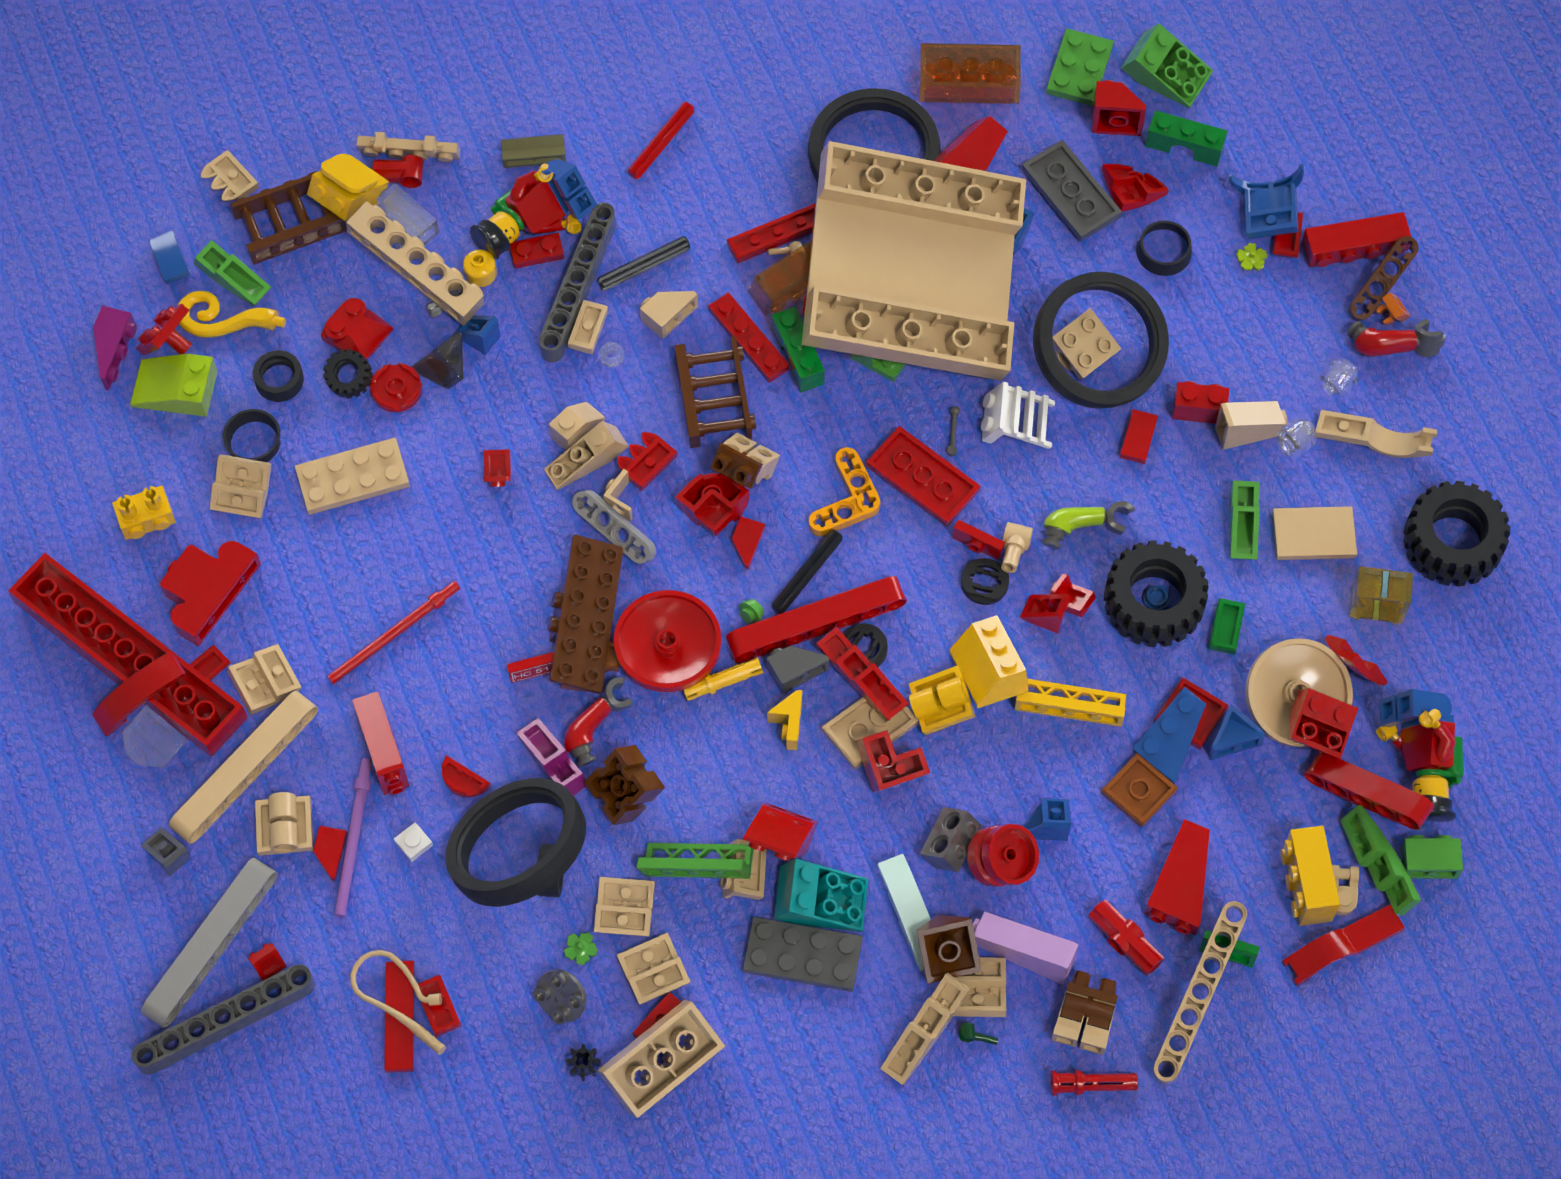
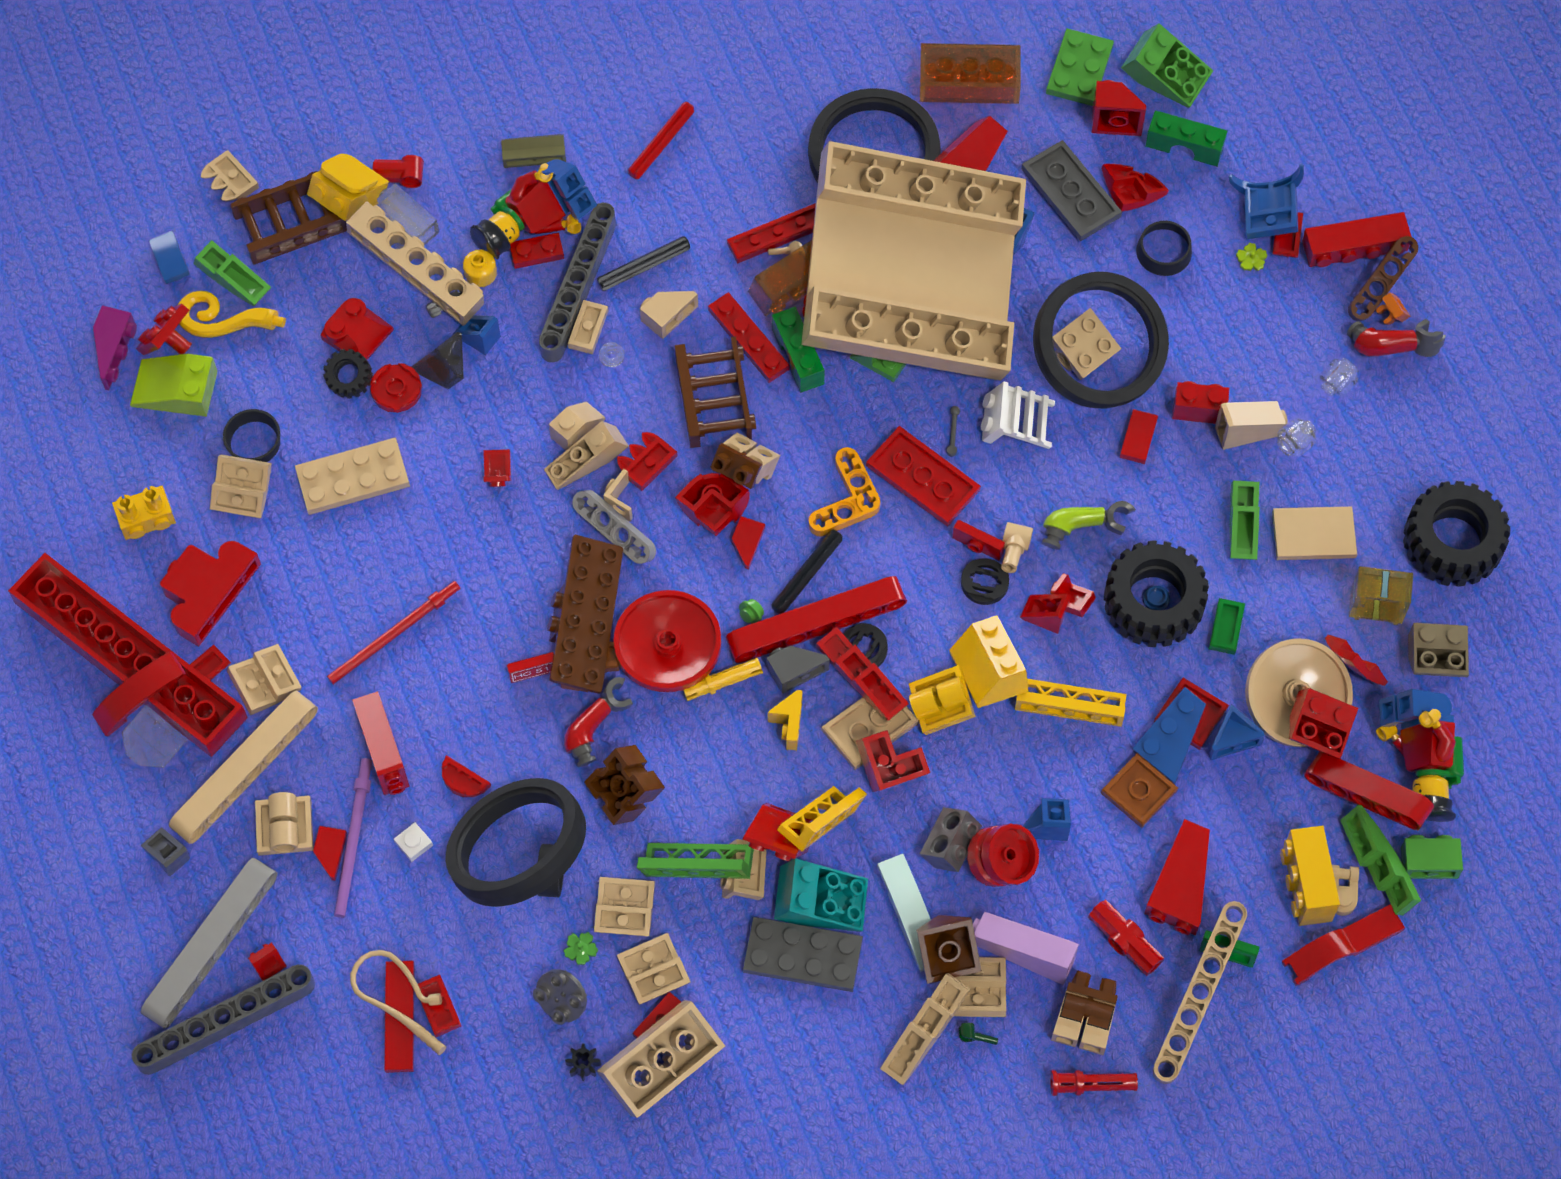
black tyre [253,350,304,402] -> none
tan hinge [357,132,460,162] -> none
magenta slope [516,718,587,796] -> none
tan piece [1315,410,1438,458] -> none
none -> yellow fence [777,786,867,851]
none -> dark tan slope [1408,623,1469,677]

